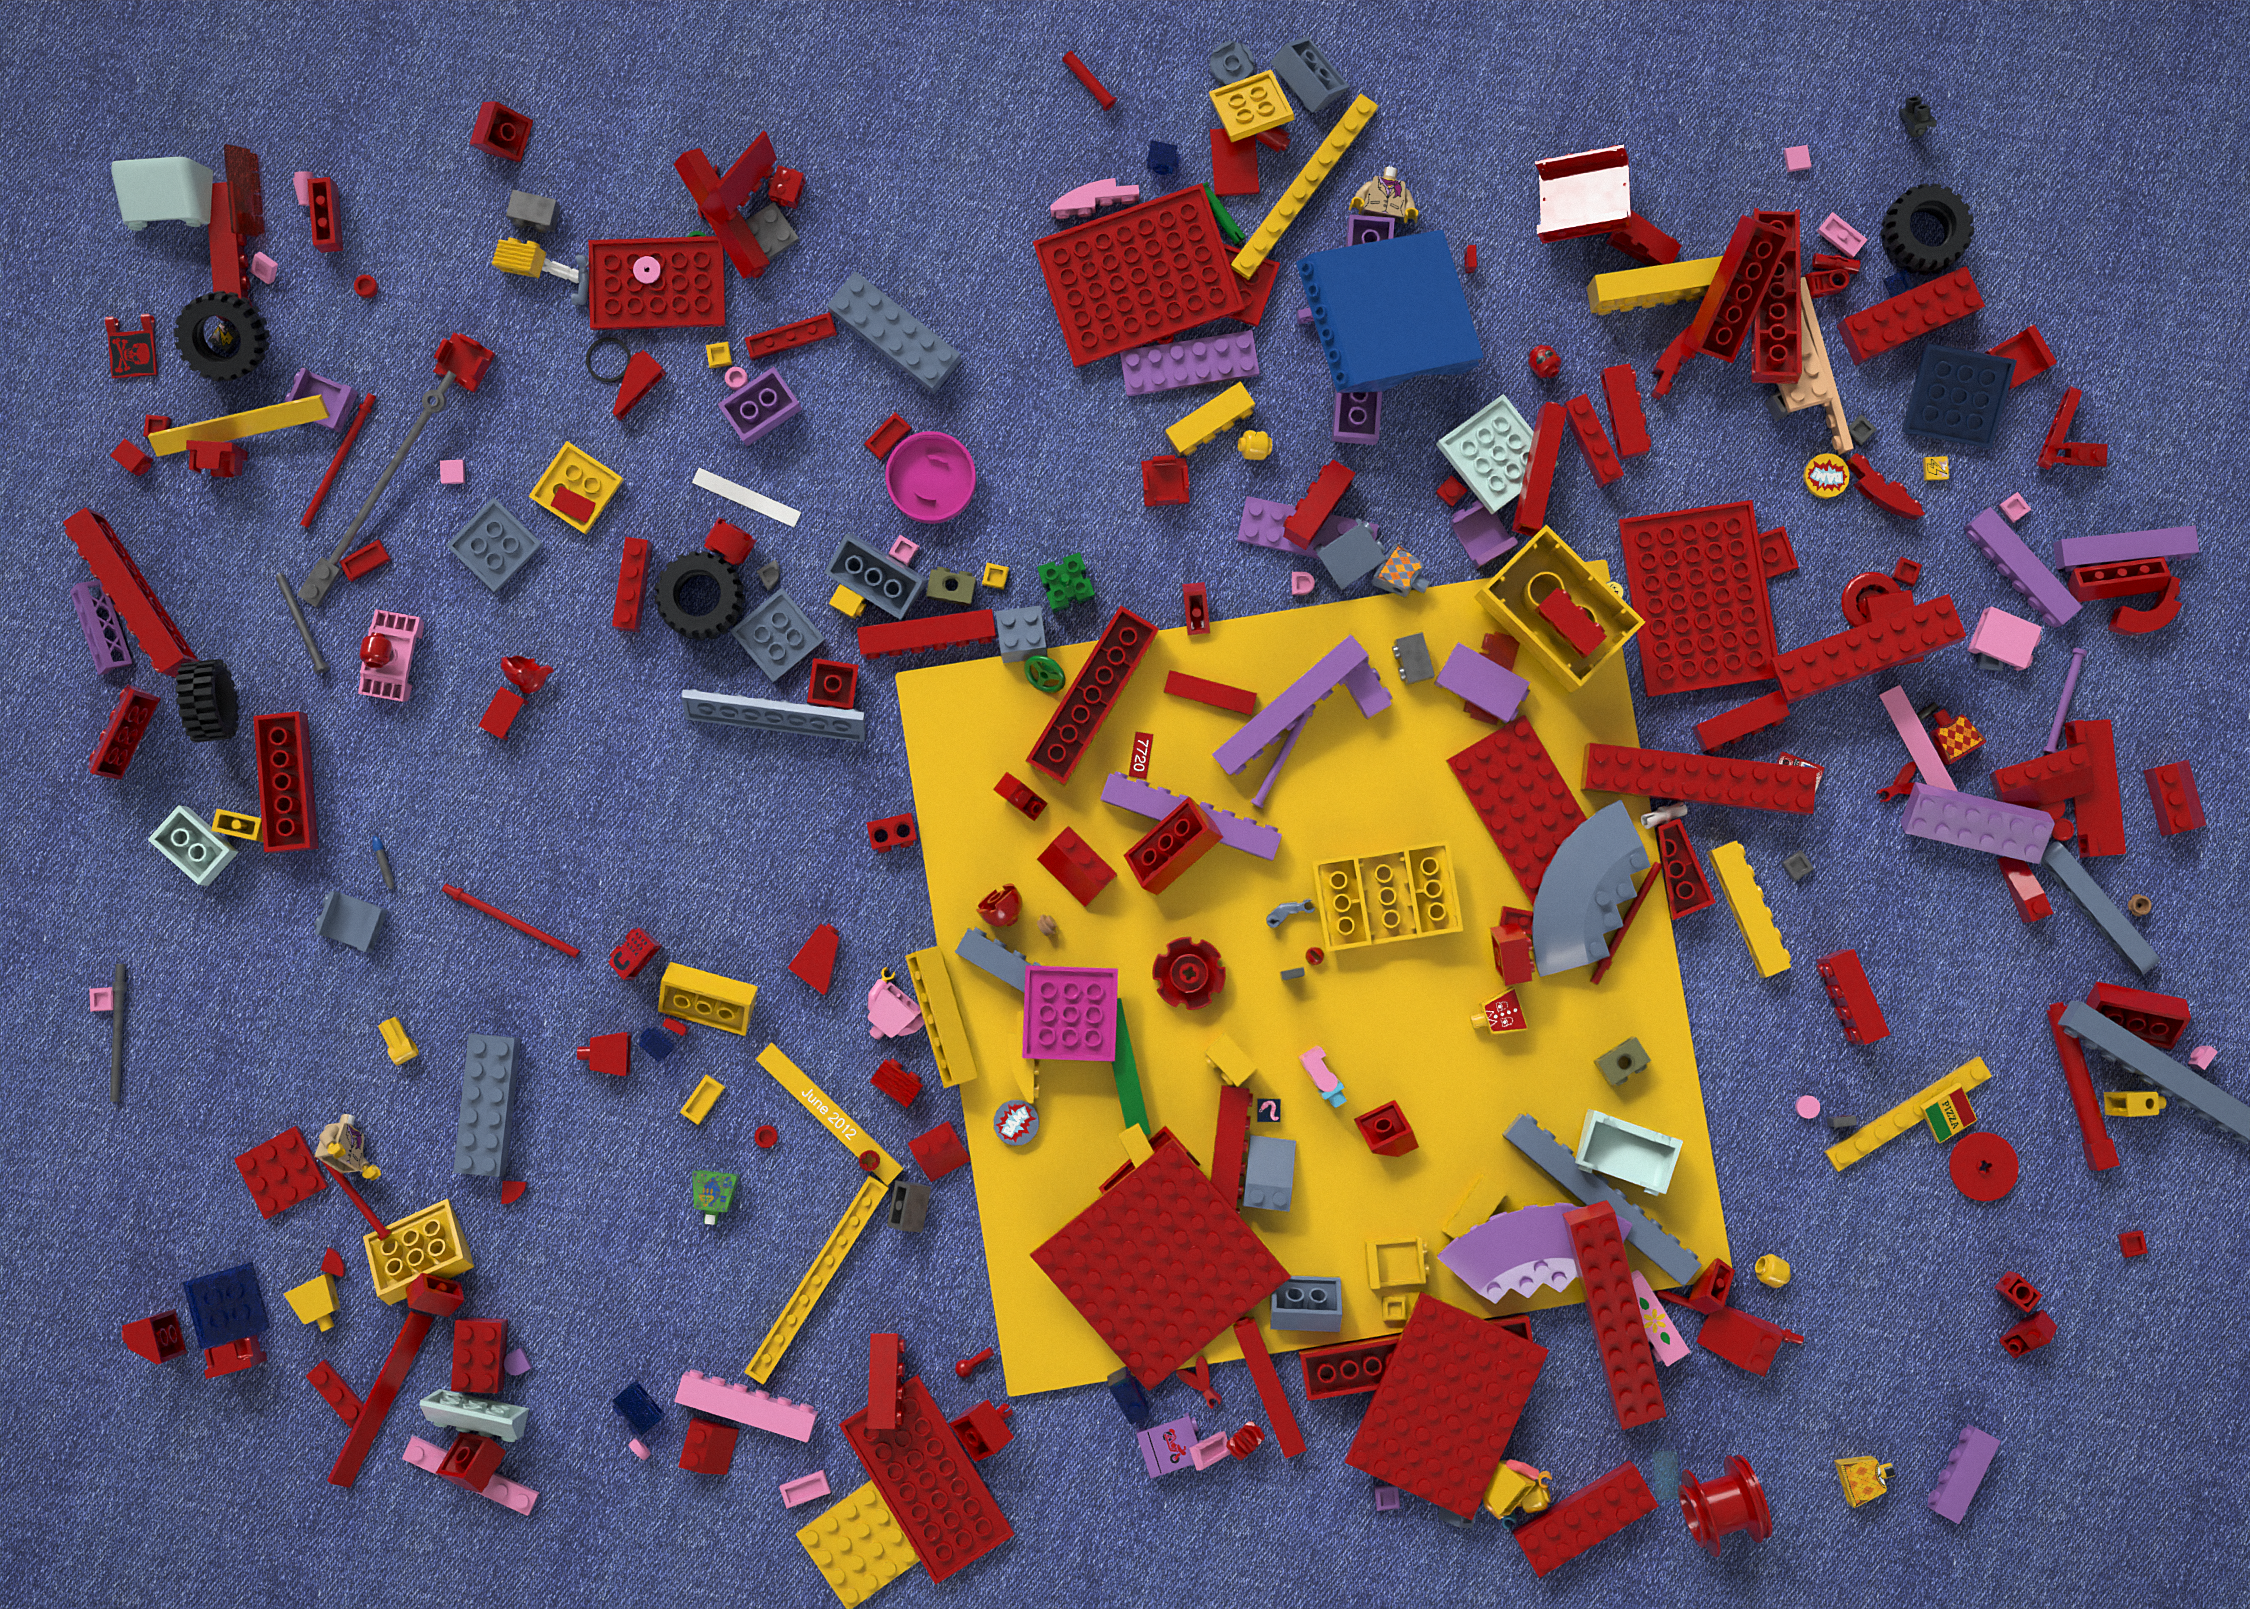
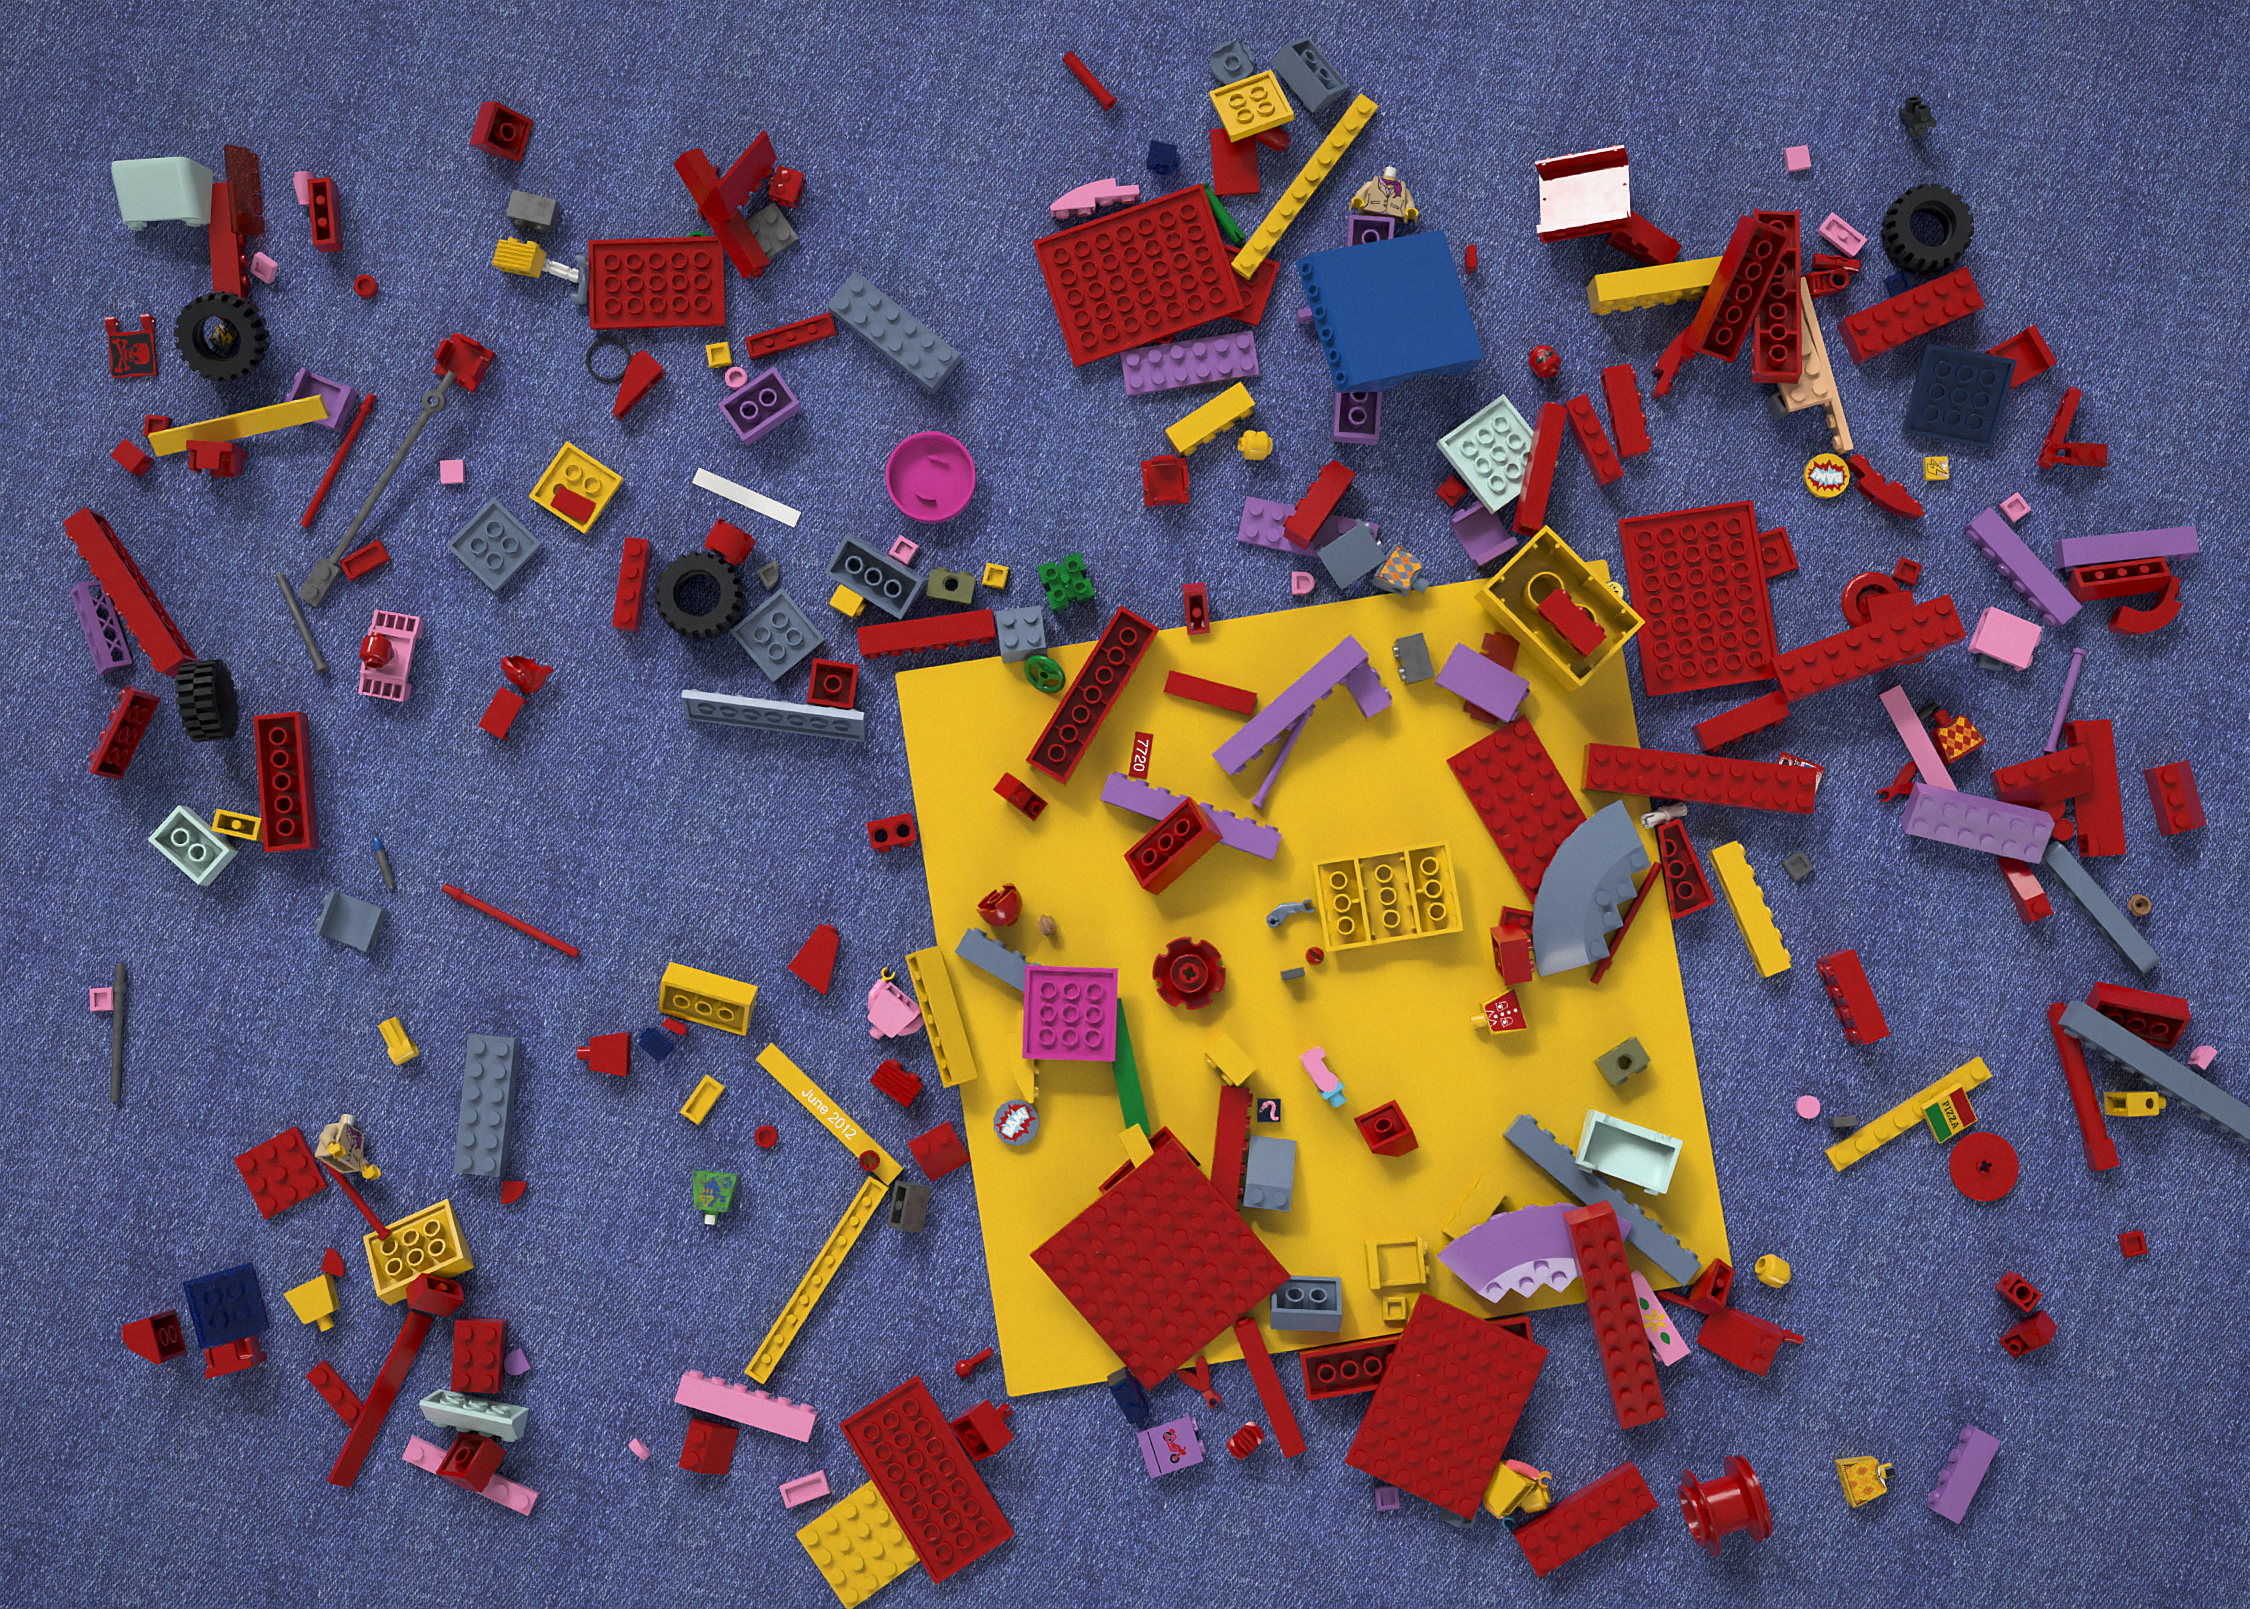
red slope [608,927,663,980] -> none
clear blue brick [612,1380,666,1436] -> none
bright pink wheel [633,256,661,284] -> none
red tile [864,412,912,460] -> none
red brick [867,1333,906,1430] -> none
red slope [1037,826,1117,907] -> none
bright pink tile [1189,1431,1231,1470] -> none
clear light blue plate [1652,1451,1679,1500] -> none
dark grey tile [1848,414,1877,446] -> none

